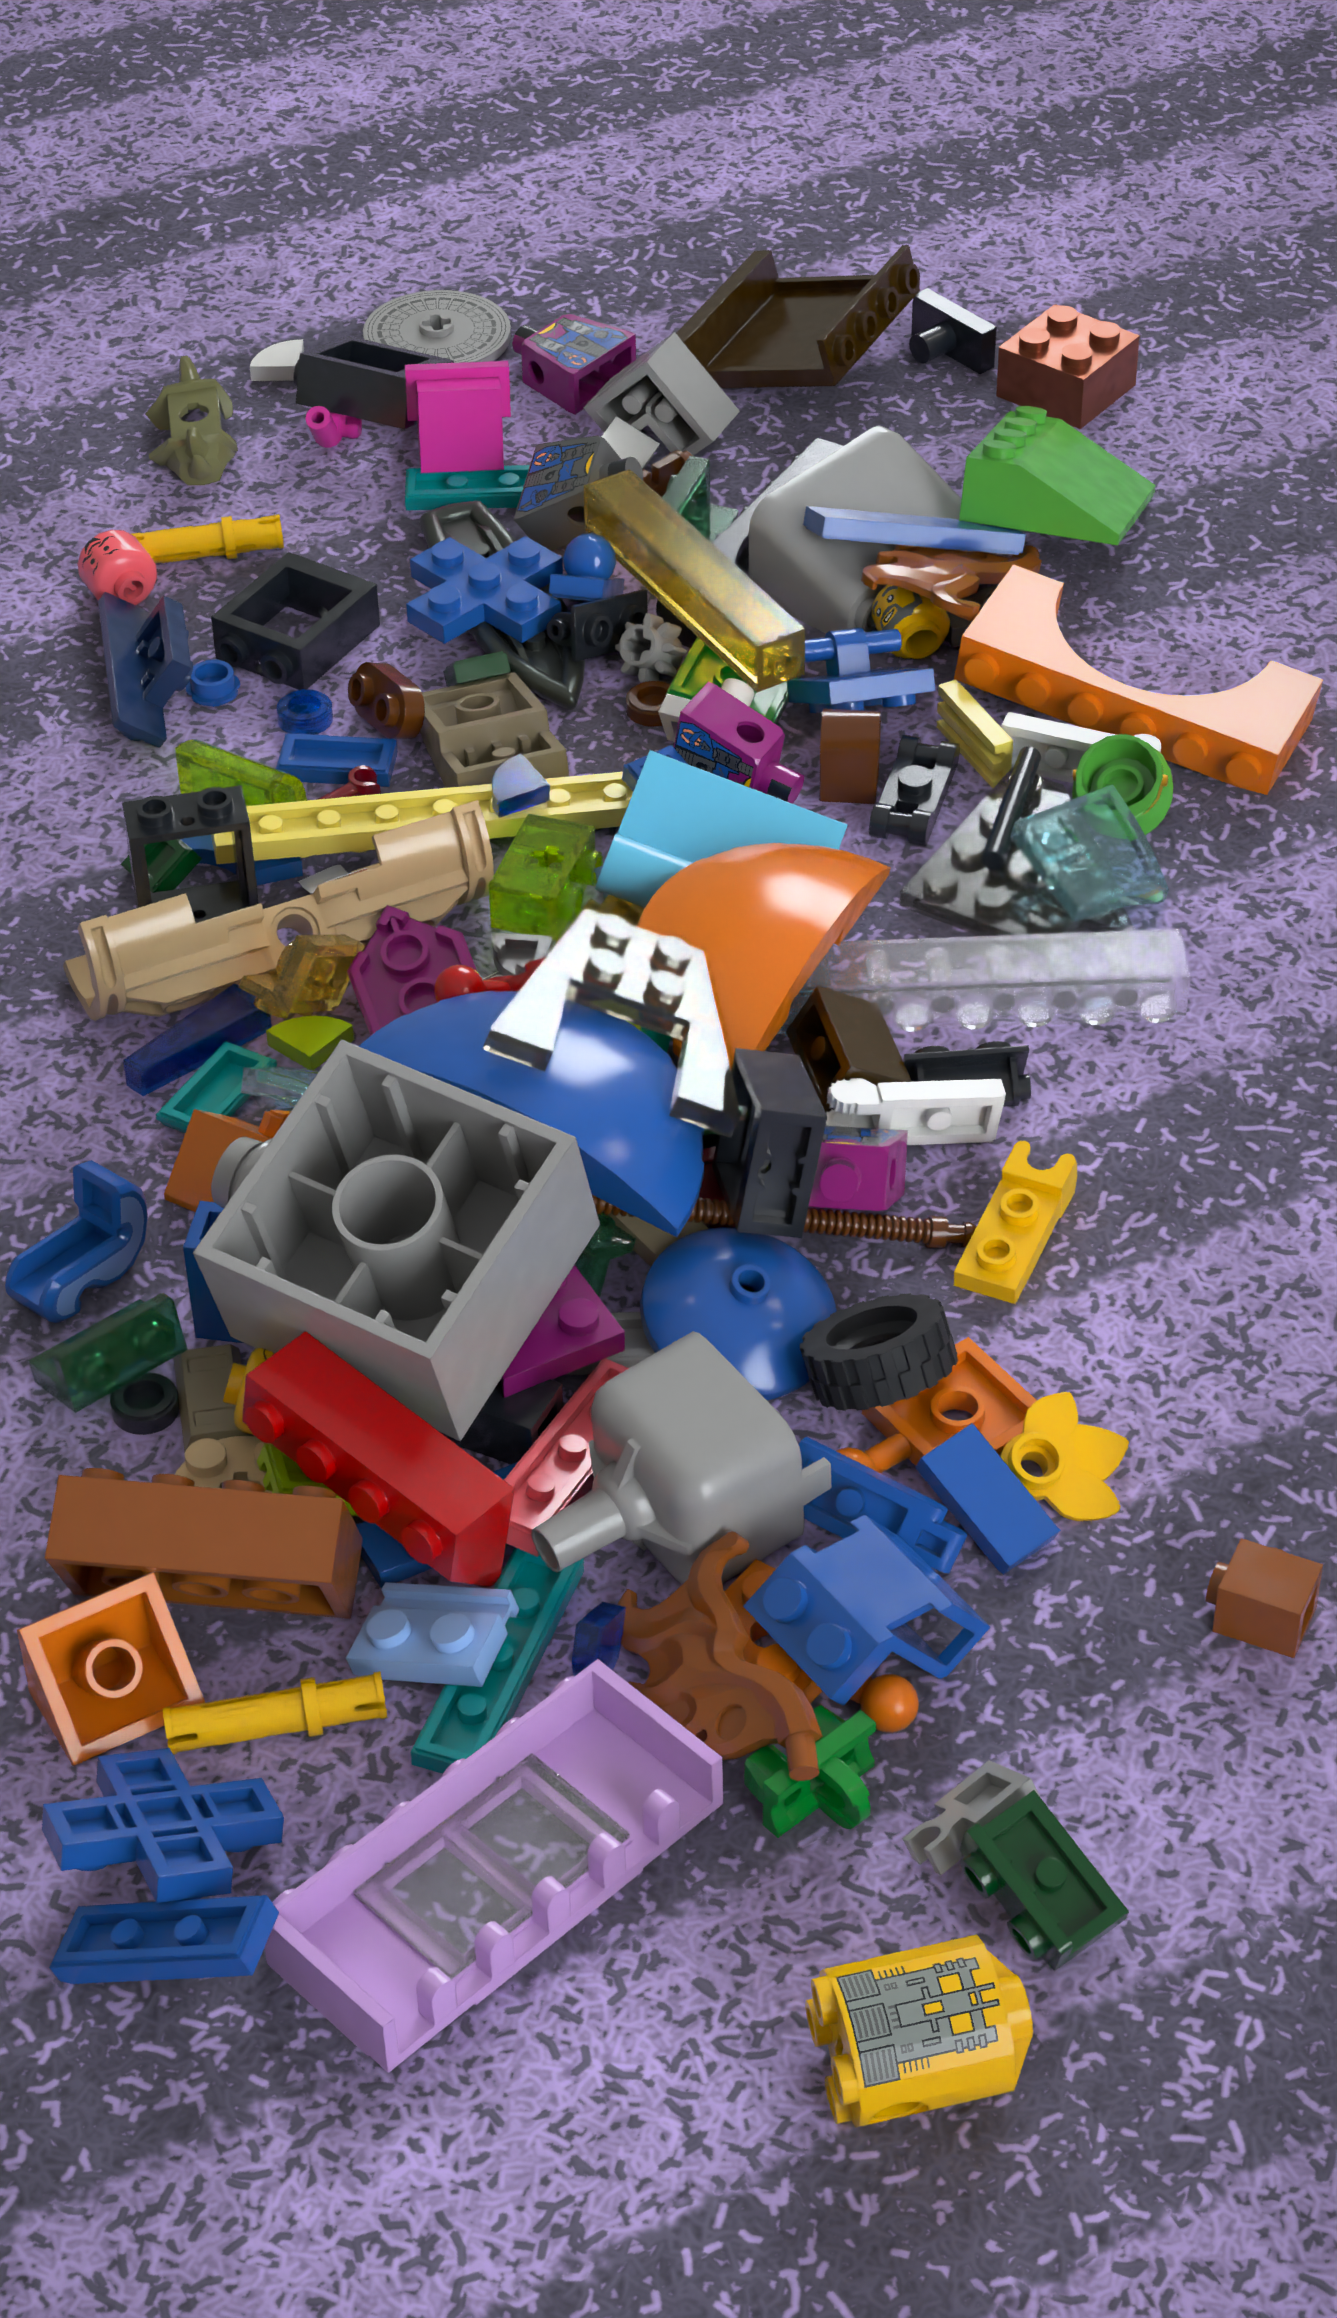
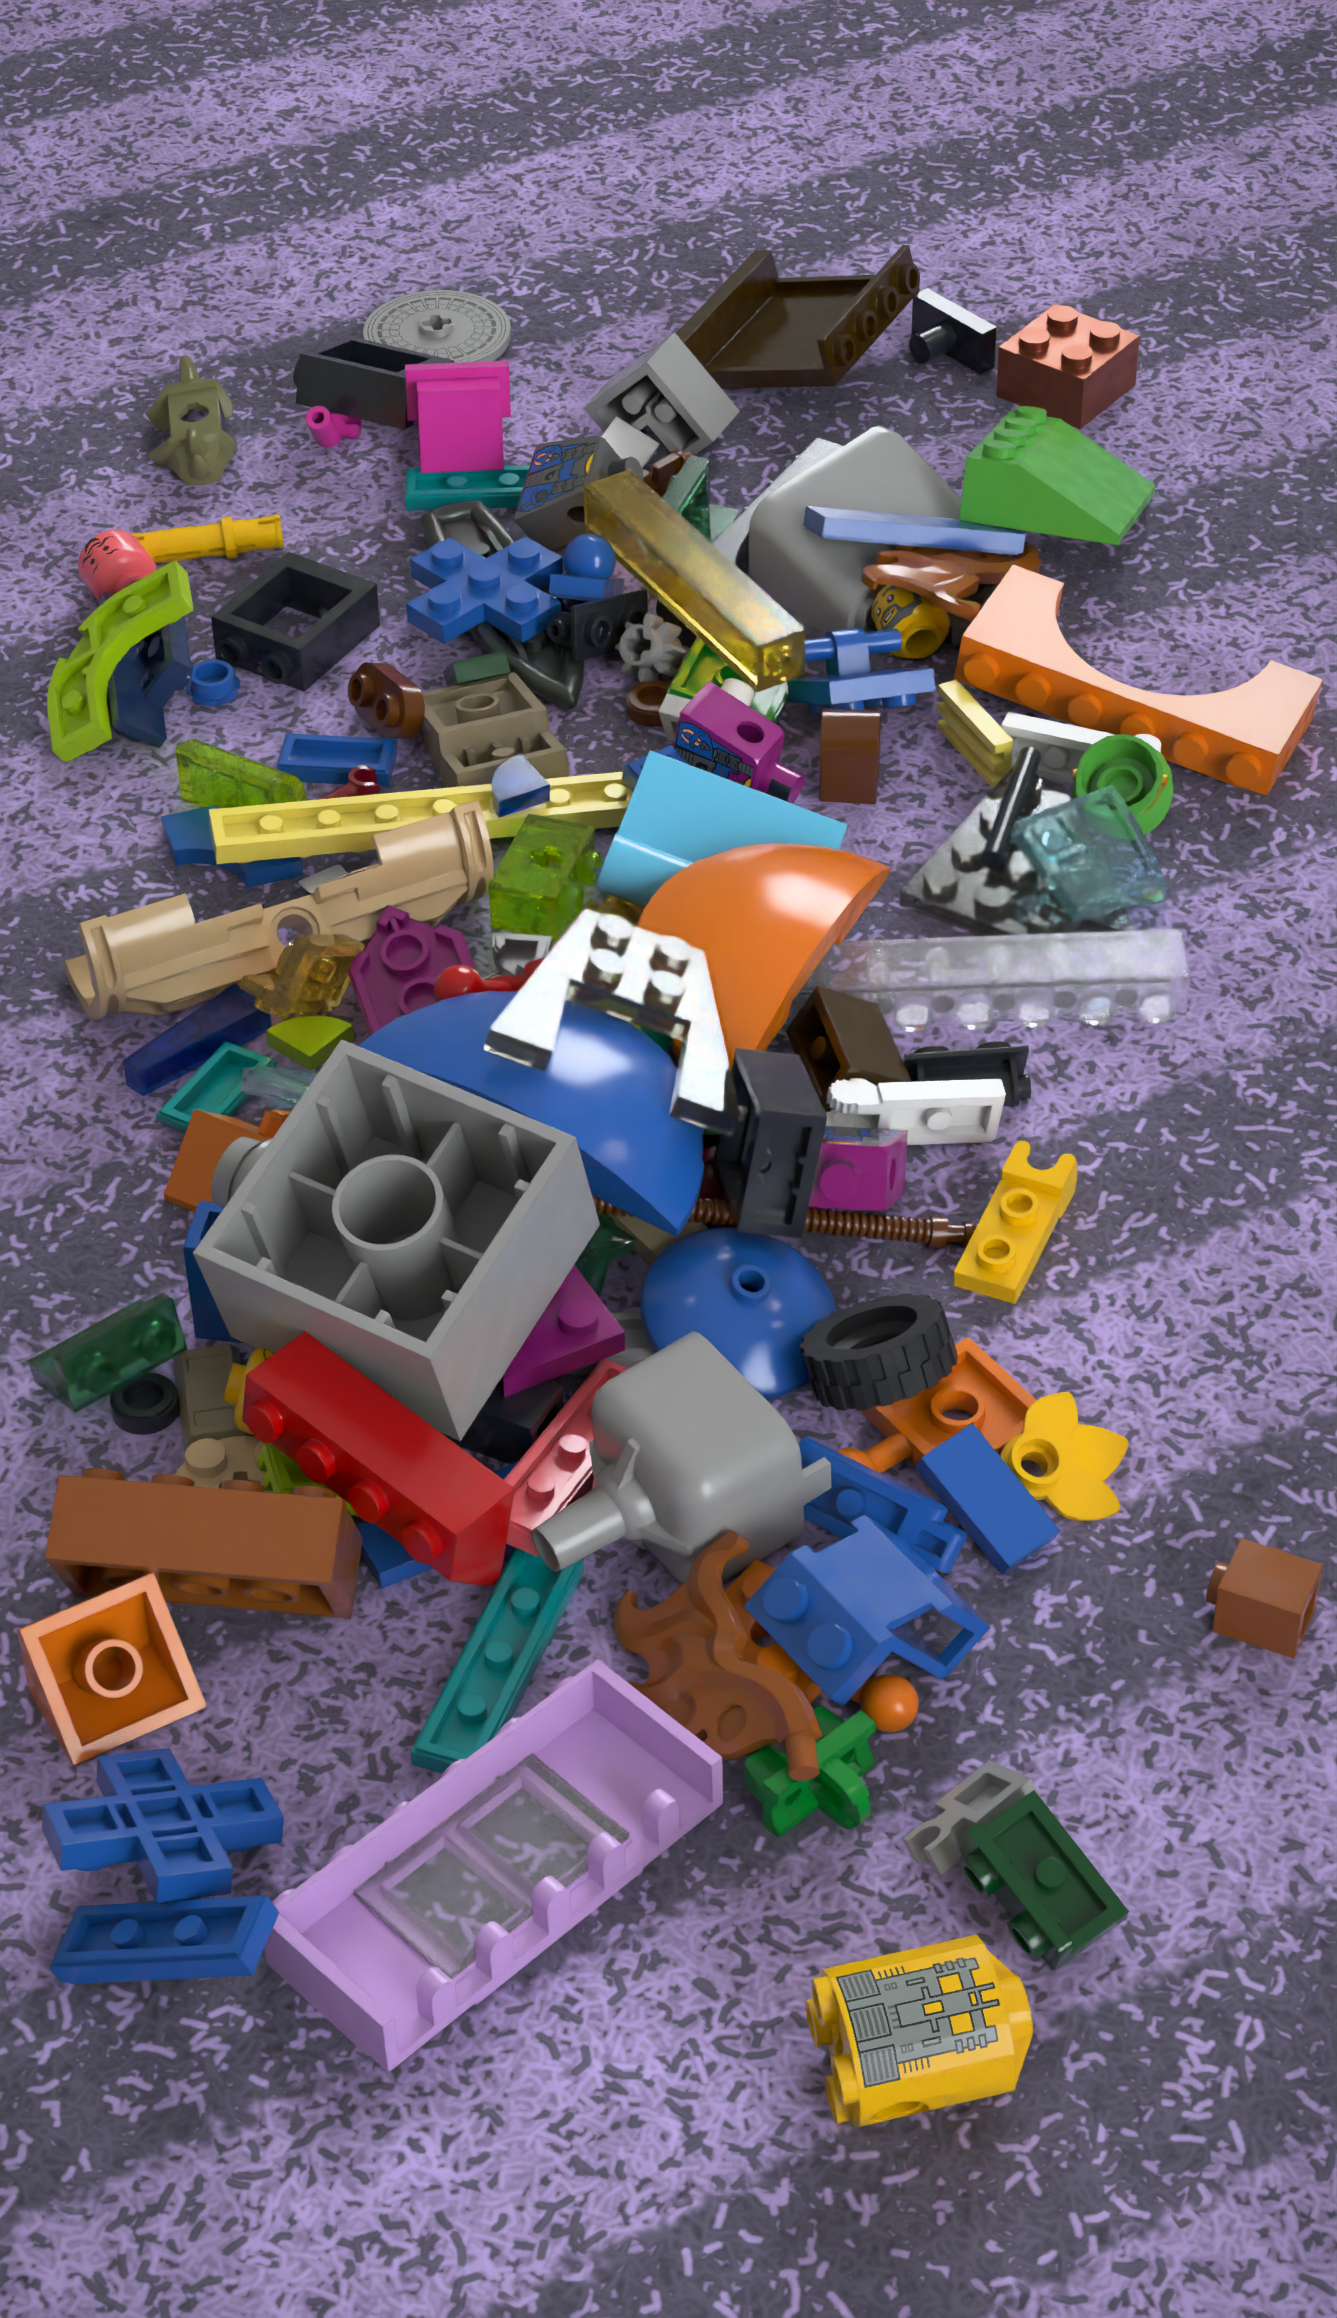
blue animal [5,1160,148,1323] -> none
dark green tile [120,839,202,893] -> none
black window [122,785,259,923] -> none
yellow pin [163,1671,388,1755] -> none
white tile [250,339,304,381] -> none
clear blue tile [276,689,333,735] -> none
light blue plate [346,1582,519,1687] -> none
magenta torso [512,314,636,415] -> none
clear blue tile [572,1602,626,1676] -> none
black plate [869,735,960,846] -> none
none -> lime plate [47,560,194,762]

